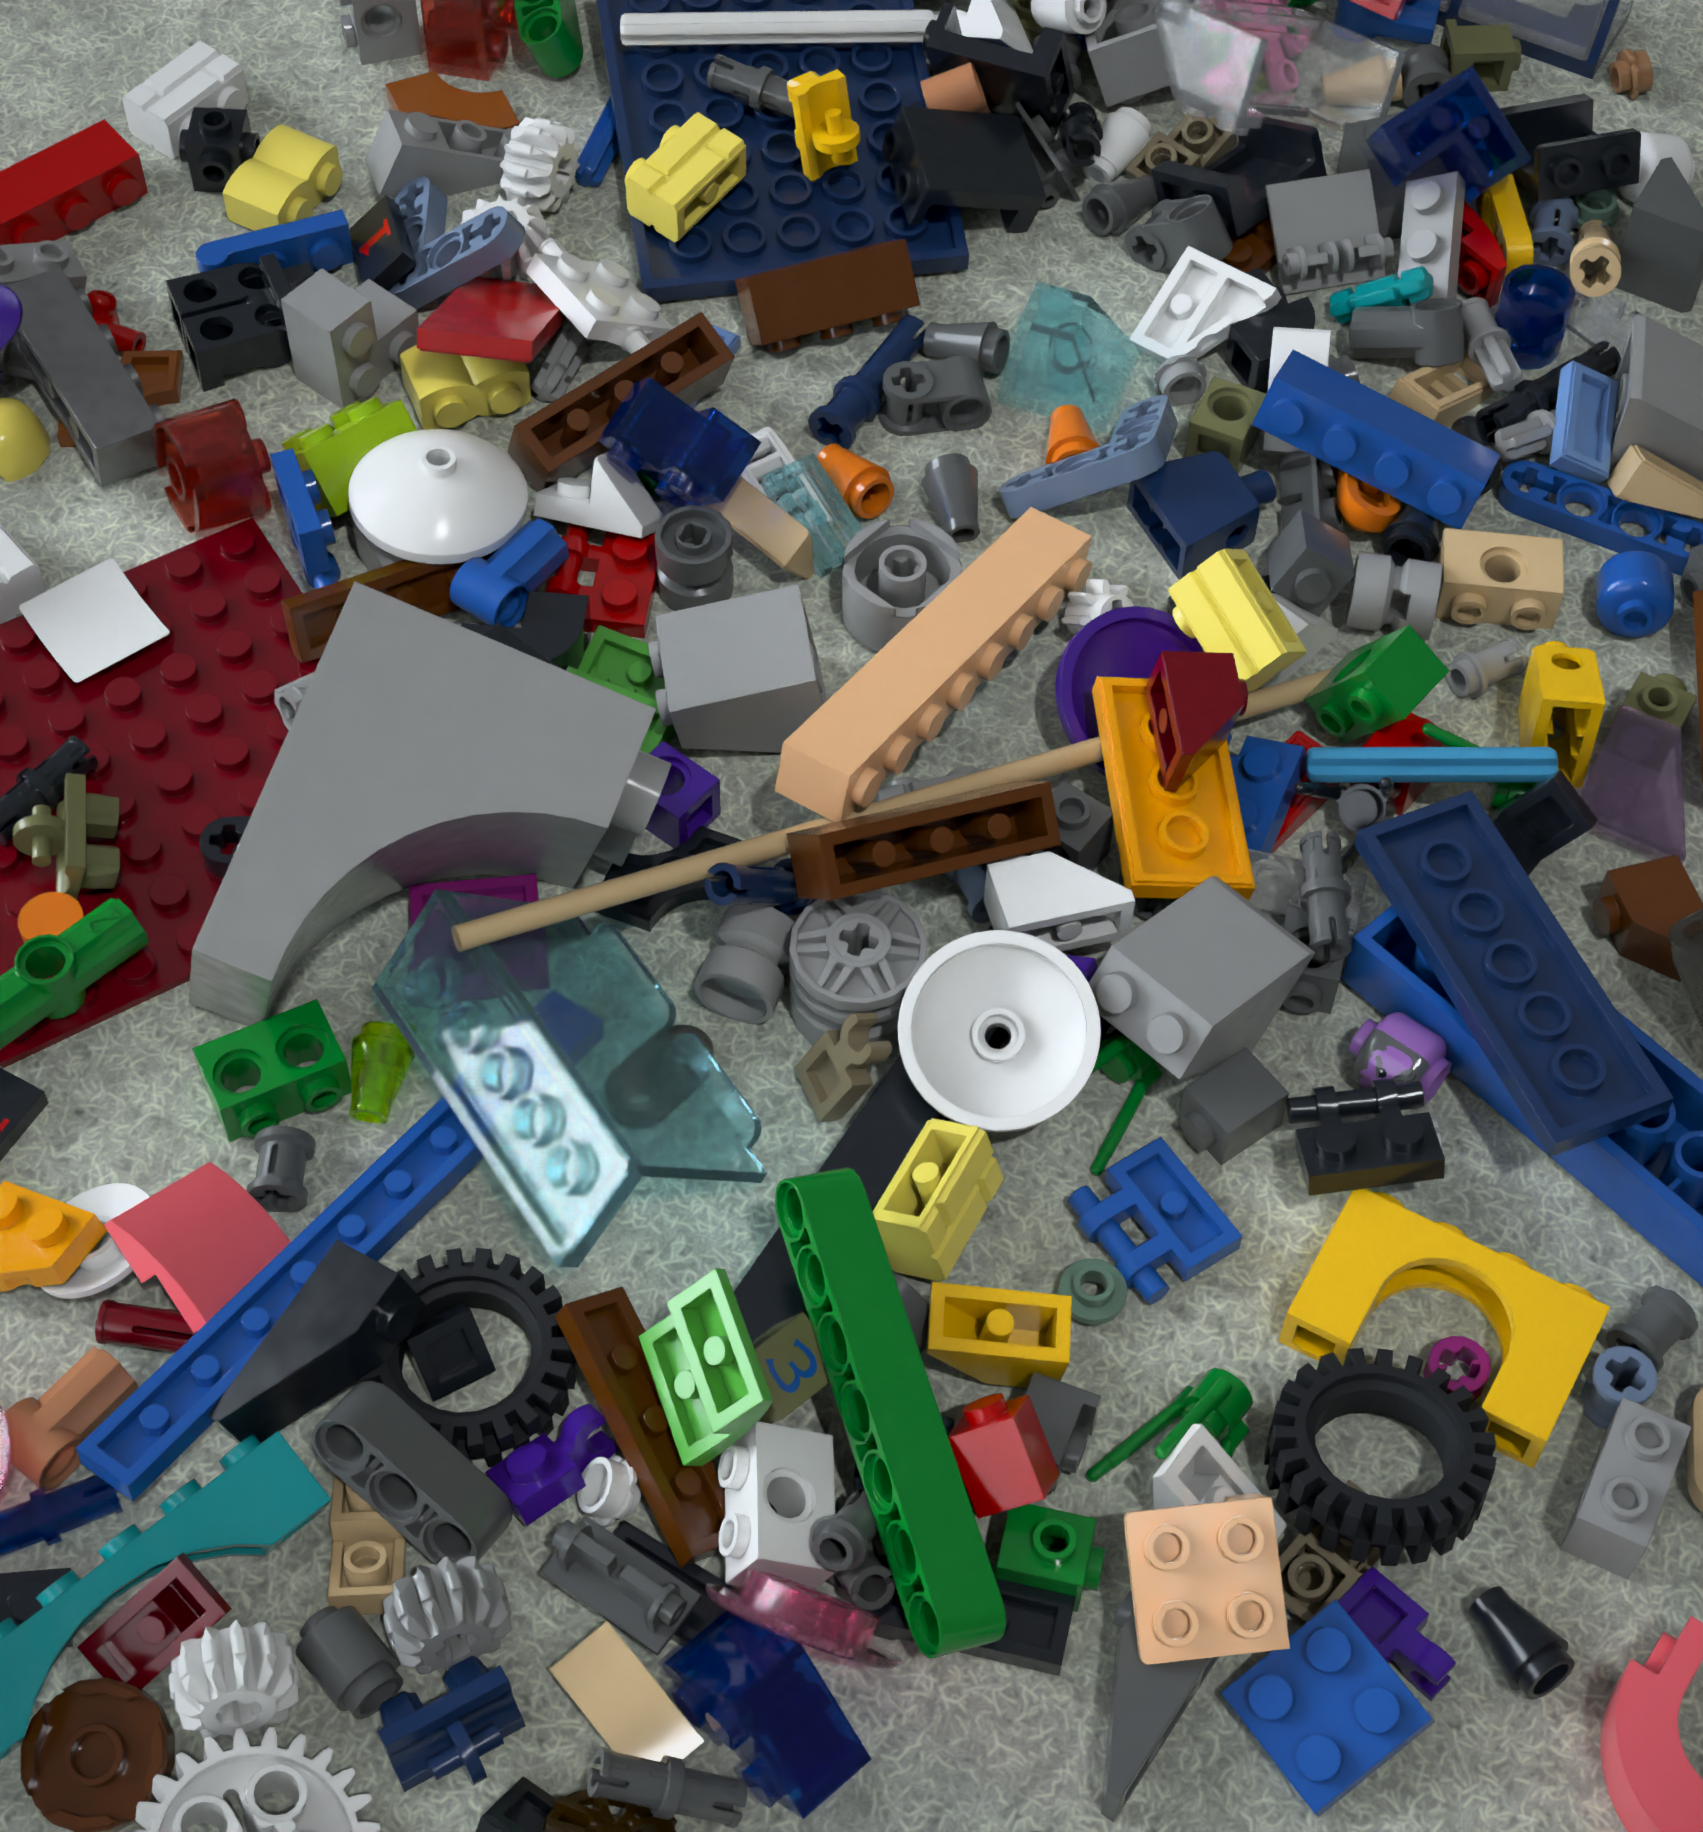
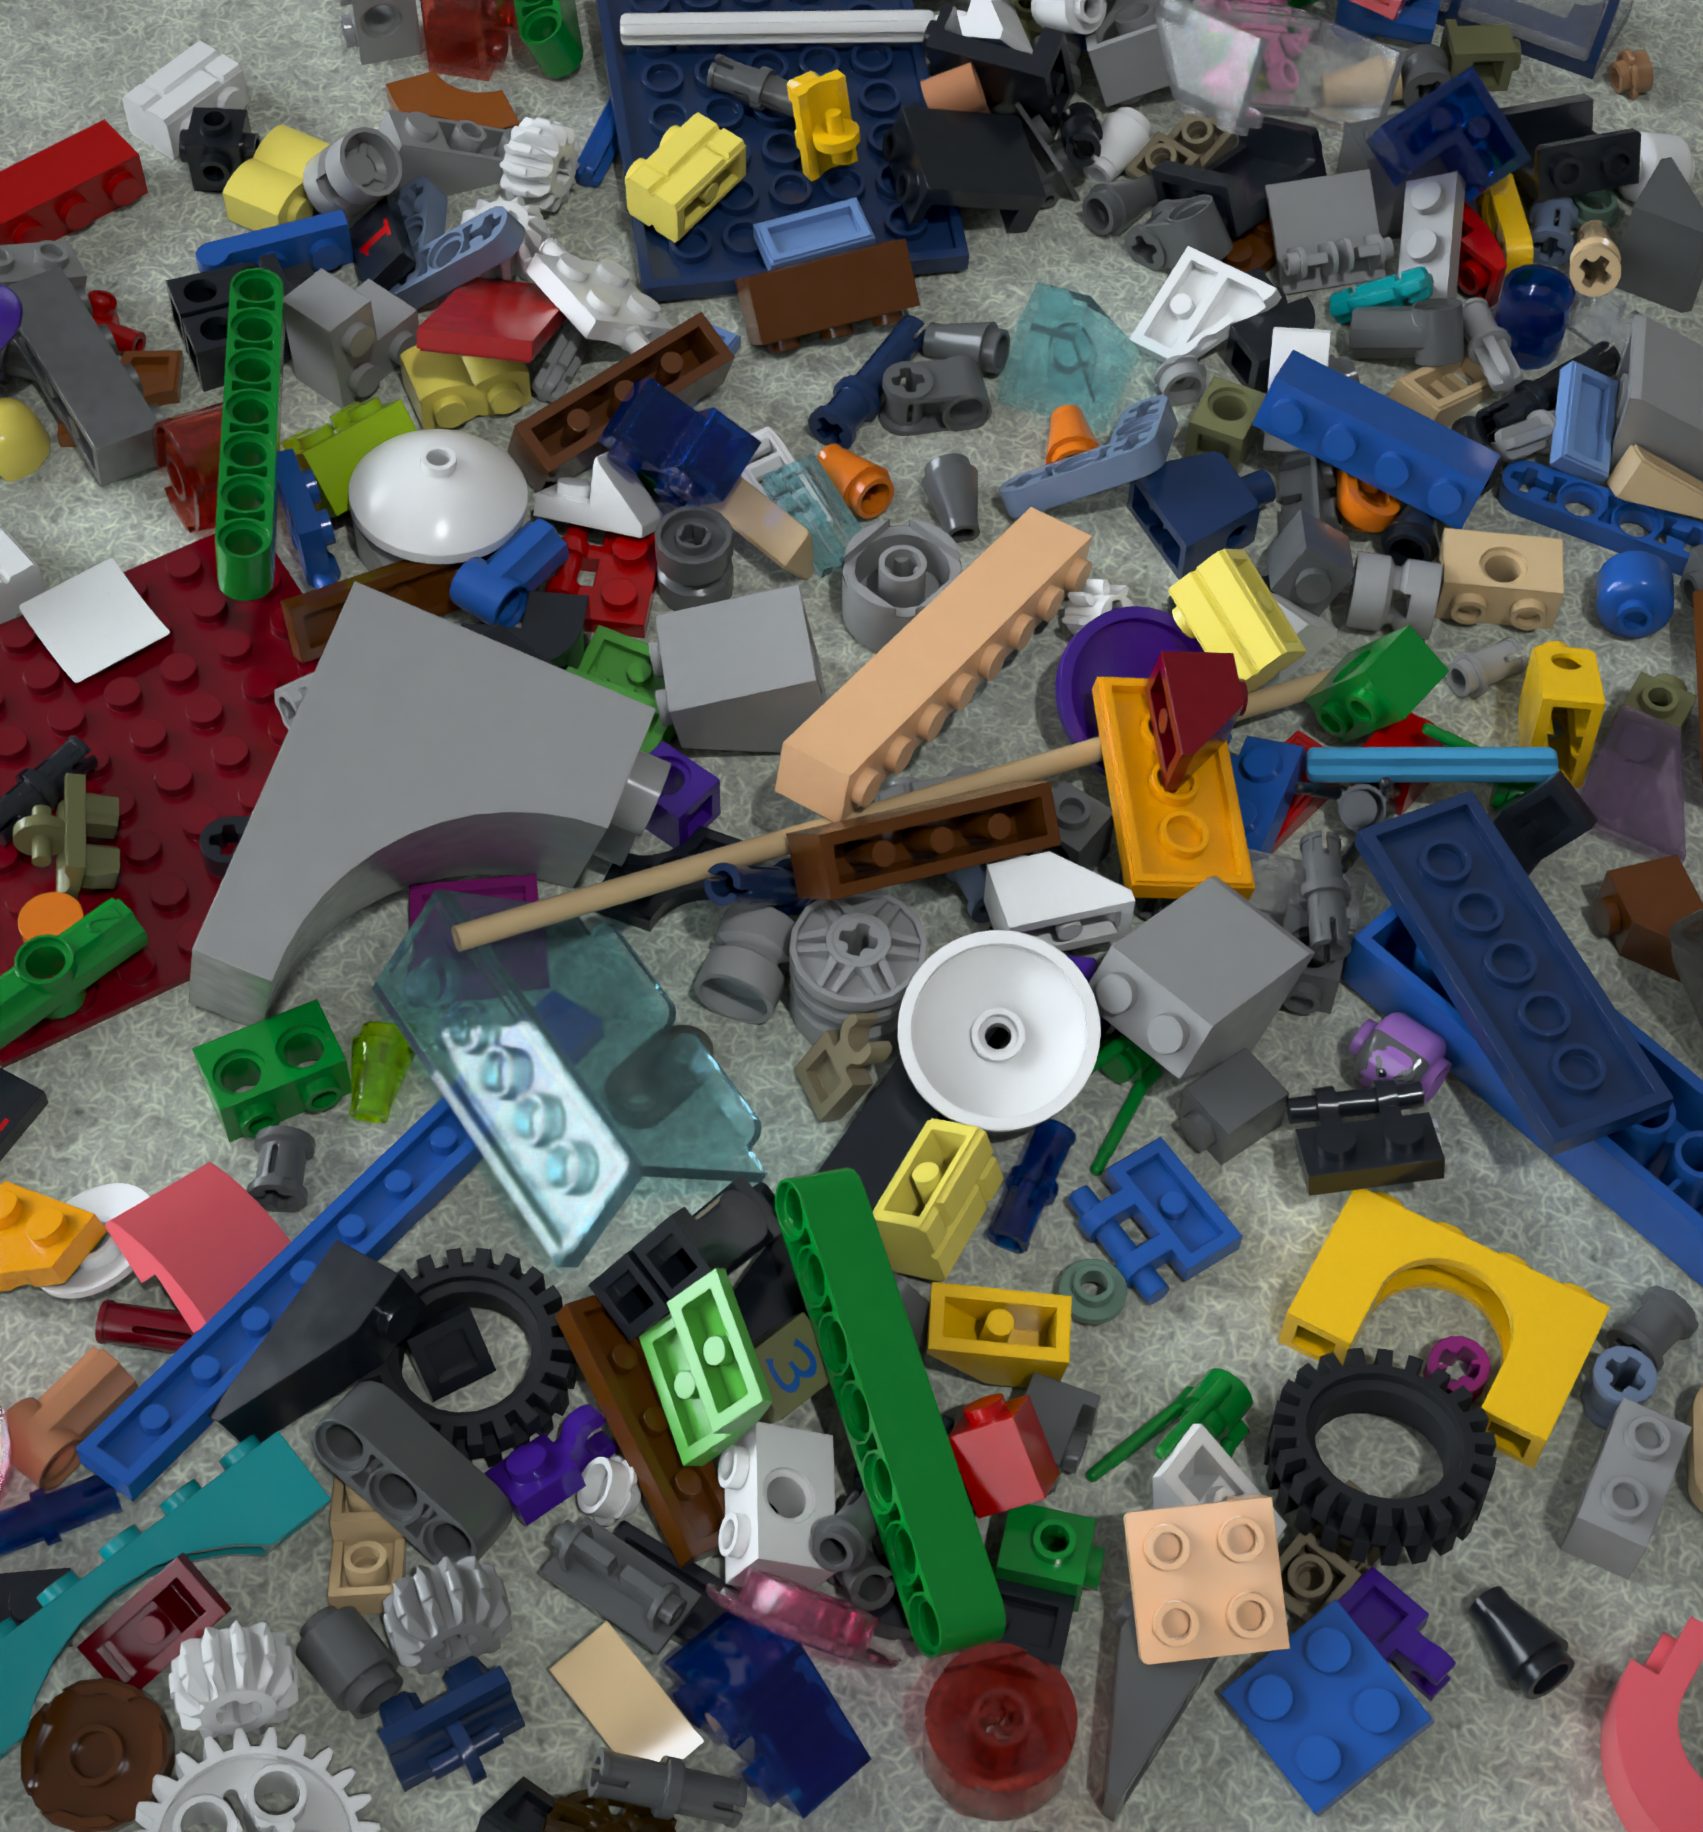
none -> green beam [215,268,285,601]
none -> light grey wheel [303,127,402,219]
none -> black hips [588,1175,782,1342]
none -> medium blue tile [753,197,875,270]
none -> clear red brick [922,1643,1078,1821]
none -> clear blue pin [987,1119,1077,1254]

